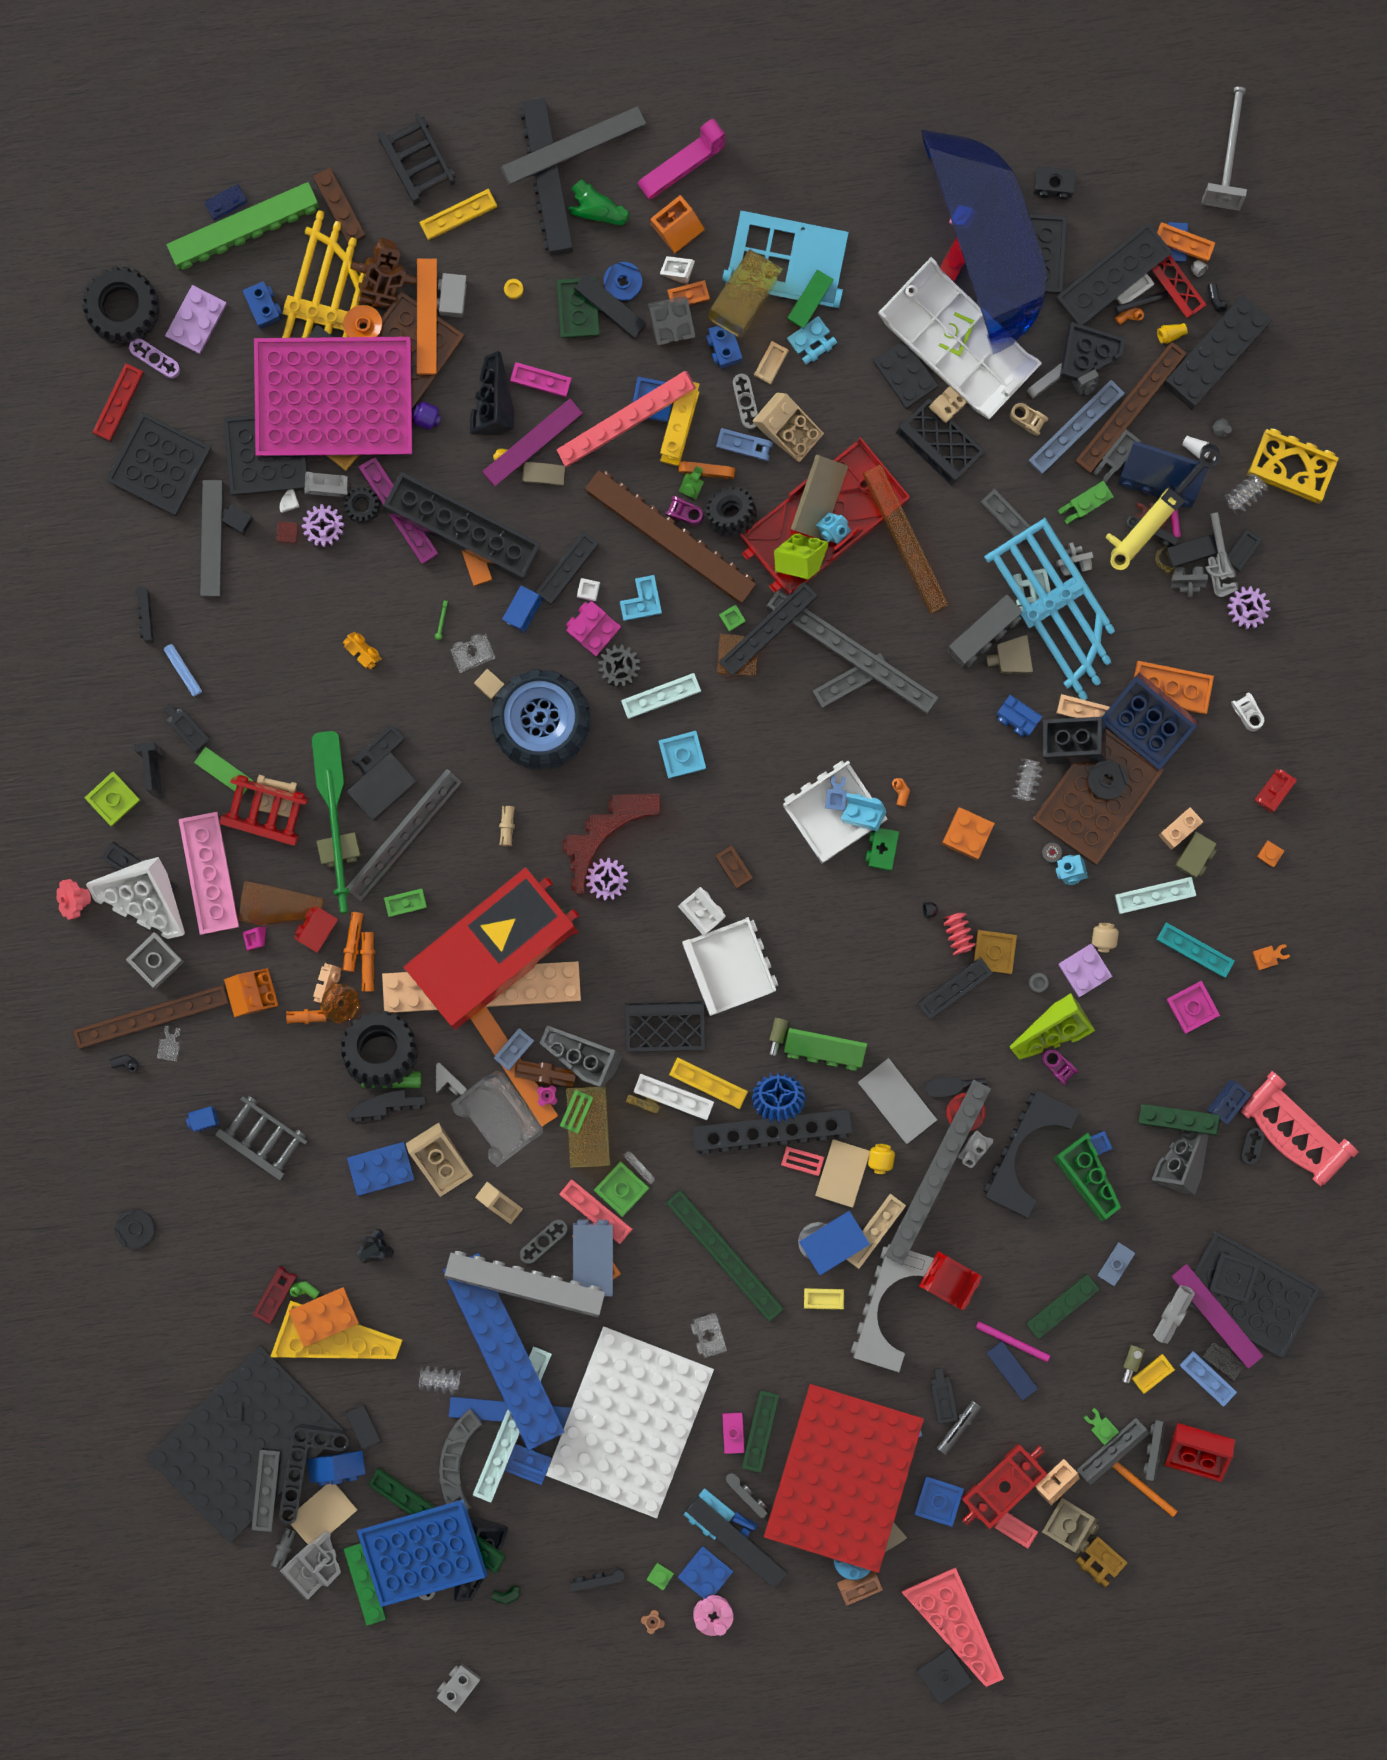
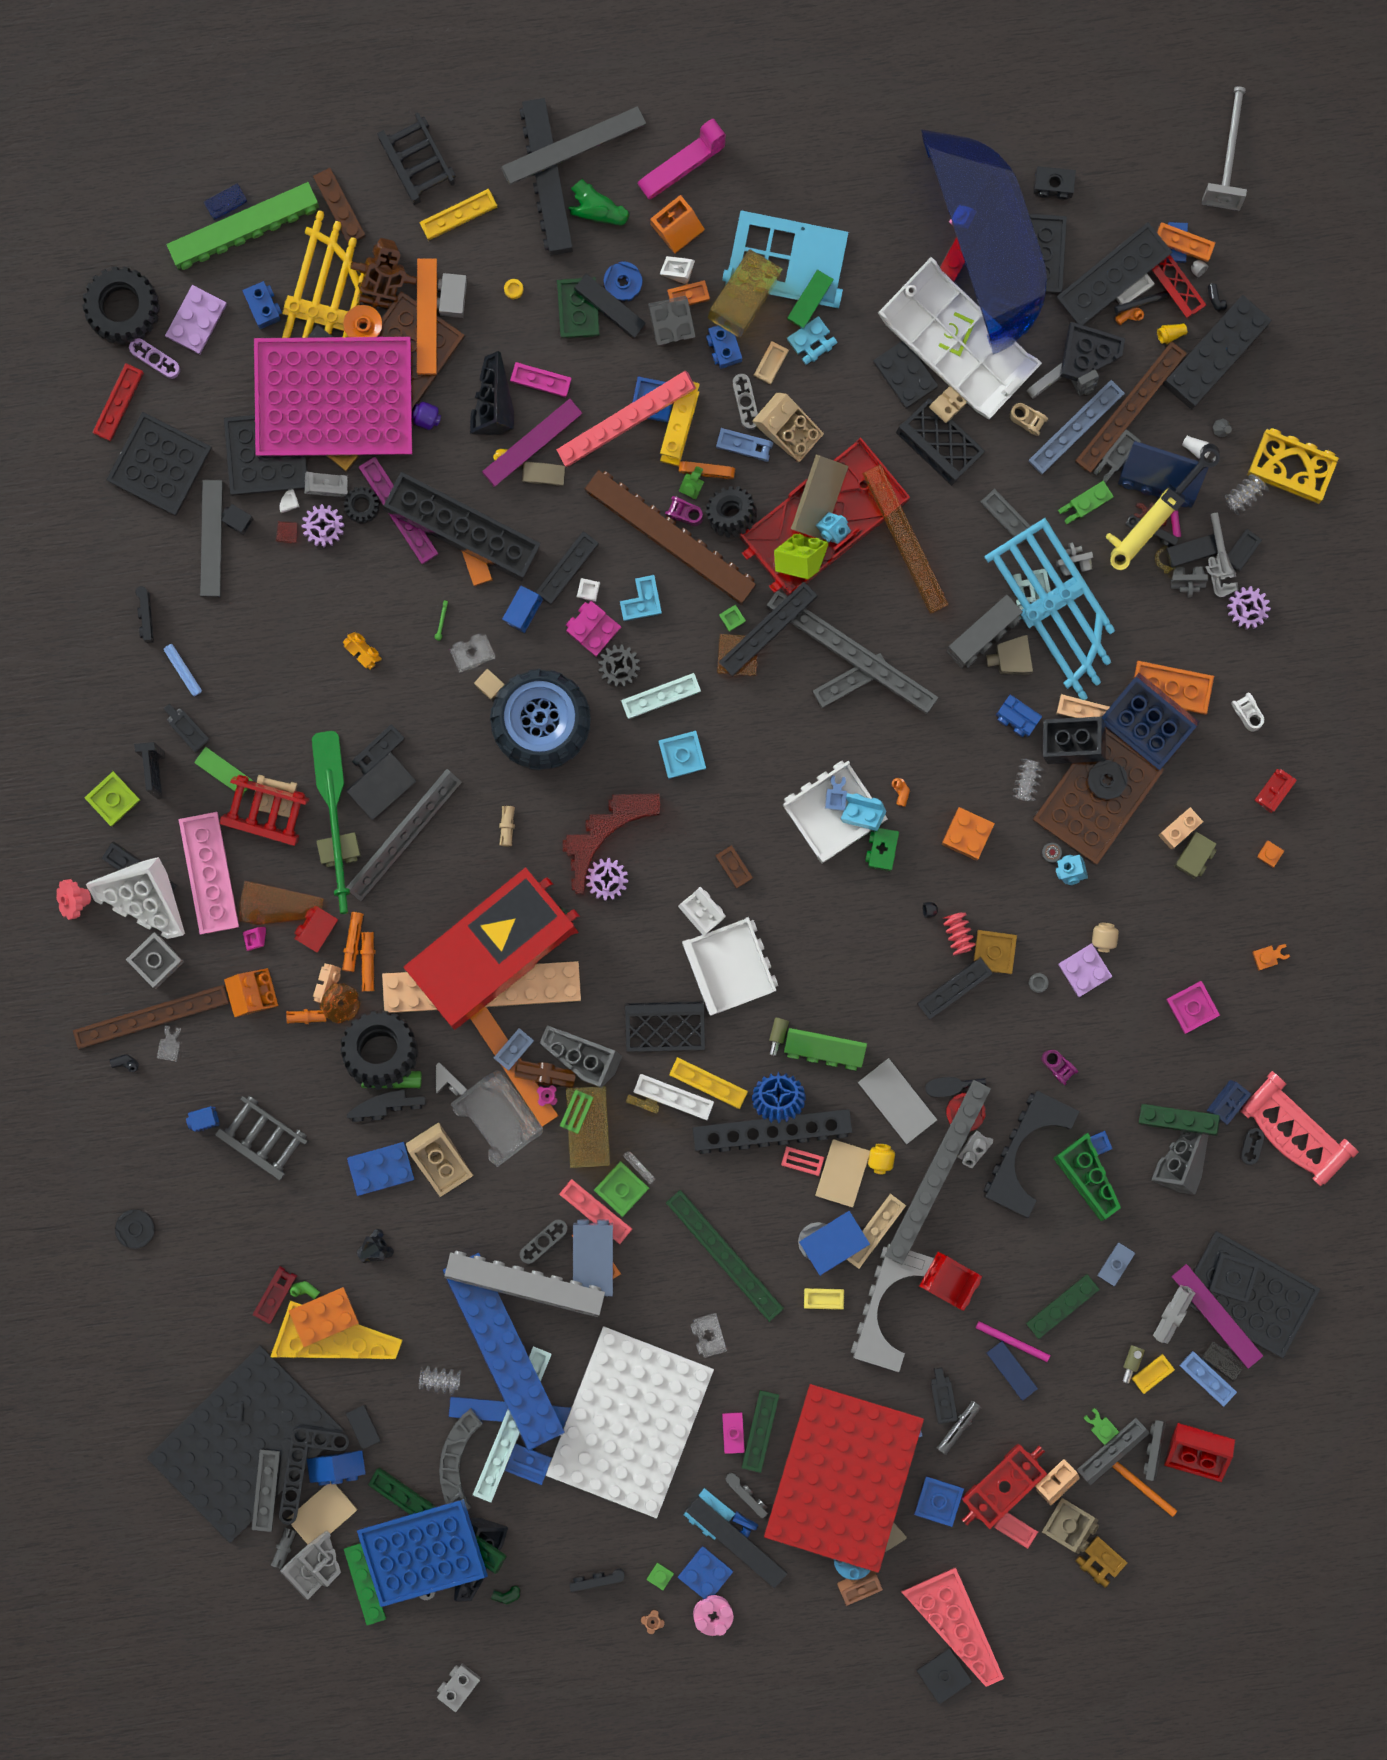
bright green plate [384,889,427,917] -> none
tan slope [475,1182,523,1224] -> none
lime wedge [1010,994,1095,1060] -> none
light aqua plate [1115,877,1196,914] -> none
teal plate [1156,922,1235,978] -> none

